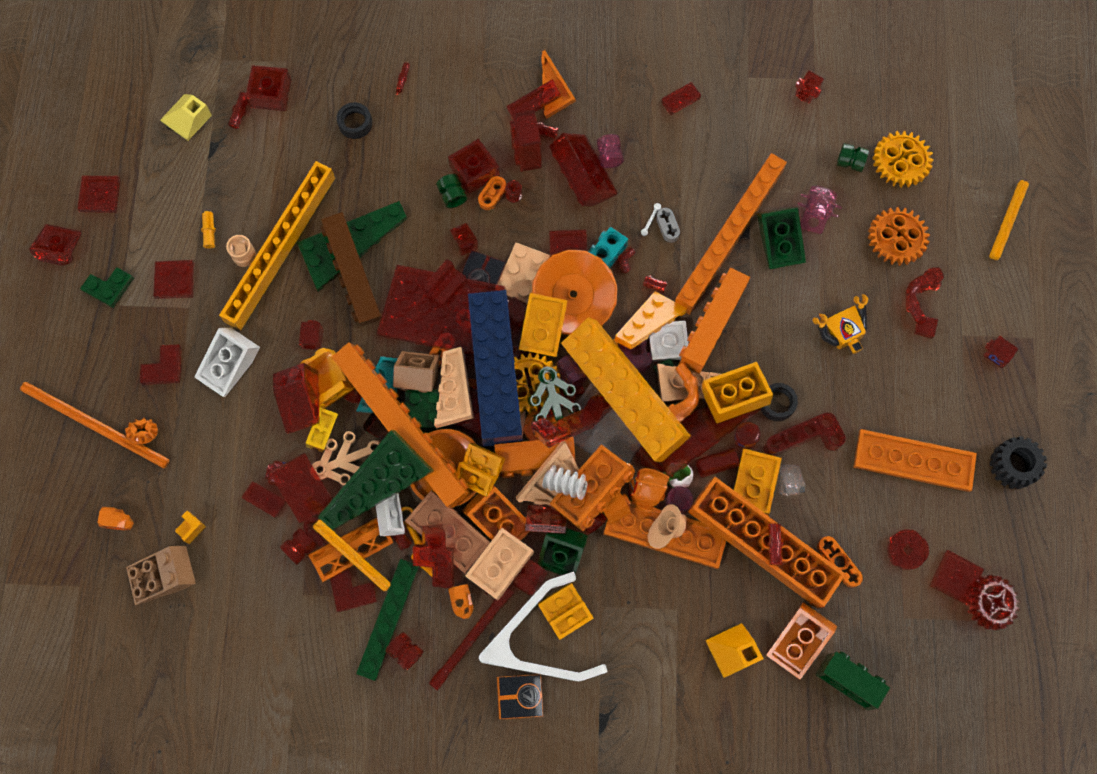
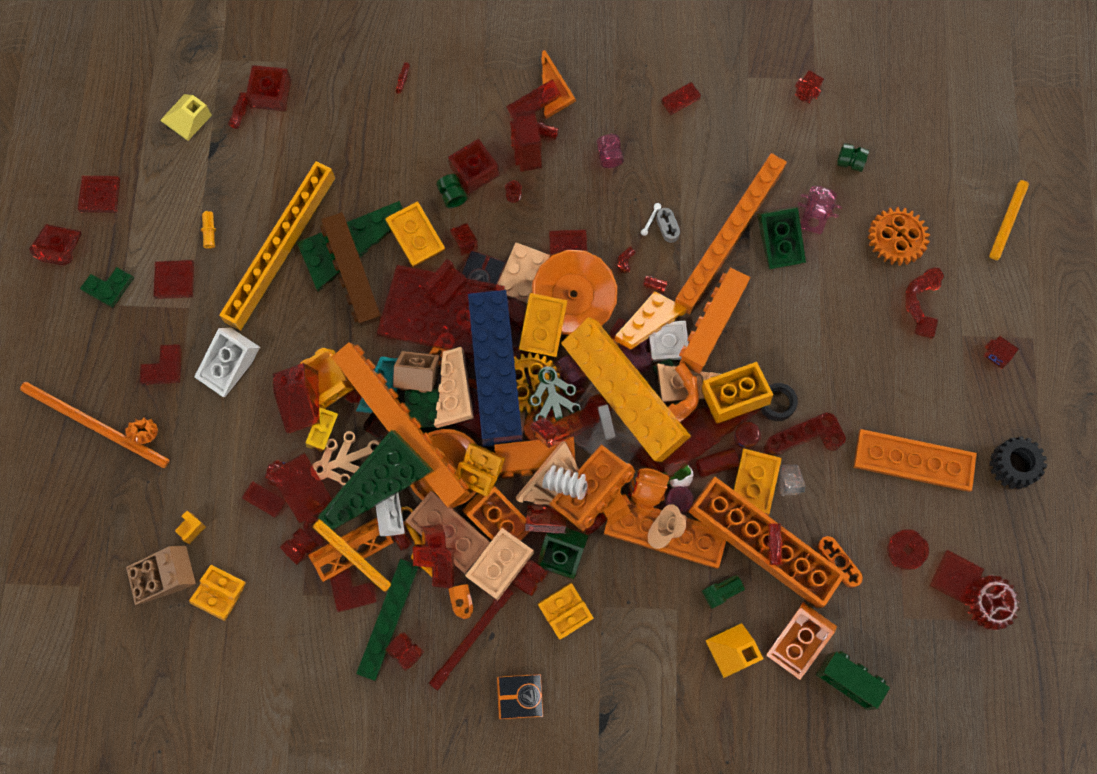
orange rock [98,507,134,530] -> none
light nougat wheel [226,235,256,267] -> none
clear red brick [299,320,323,350] -> none
black tyre [337,102,372,139] -> none
orange plate [478,176,507,210] -> none
white piece [479,572,608,681] -> none
clear red slope [549,133,618,206] -> none
teal brick [588,227,628,268] -> none
torso [812,294,868,354] -> none
light orange gear [872,131,934,188] -> none
none -> light orange slope [189,565,246,621]
none -> light orange plate [385,201,445,267]
none -> light grey beam [598,405,616,440]
none -> clear red tile [609,318,626,339]
none -> dark green piece [702,575,745,609]

